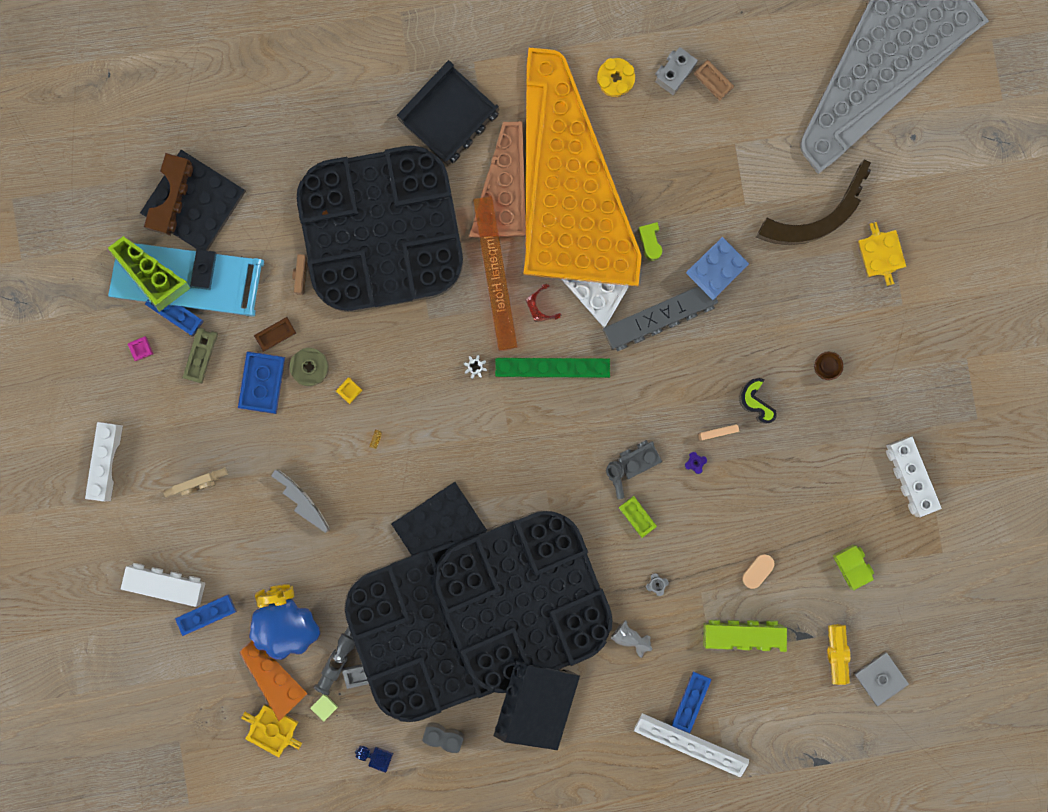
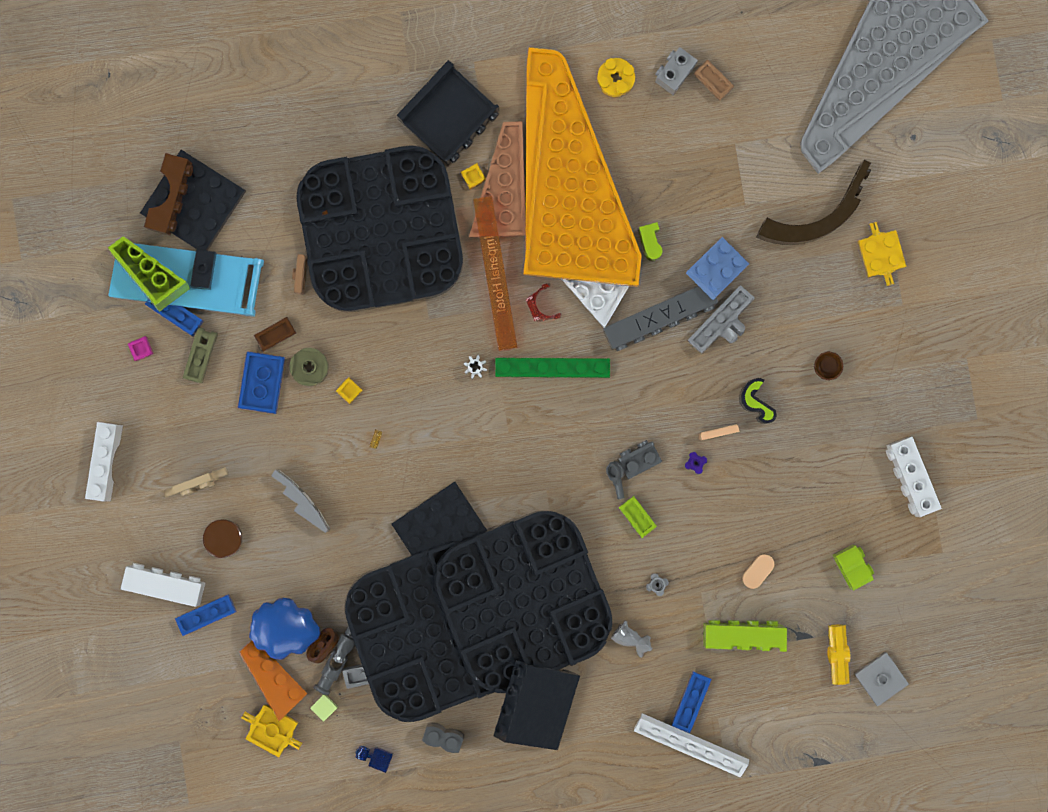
yellow plate [255,584,294,608] -> none
none -> reddish brown tile [203,519,242,558]
none -> reddish brown plate [306,628,339,664]
none -> yellow tile [461,163,486,189]
none -> light grey plate [688,285,755,354]

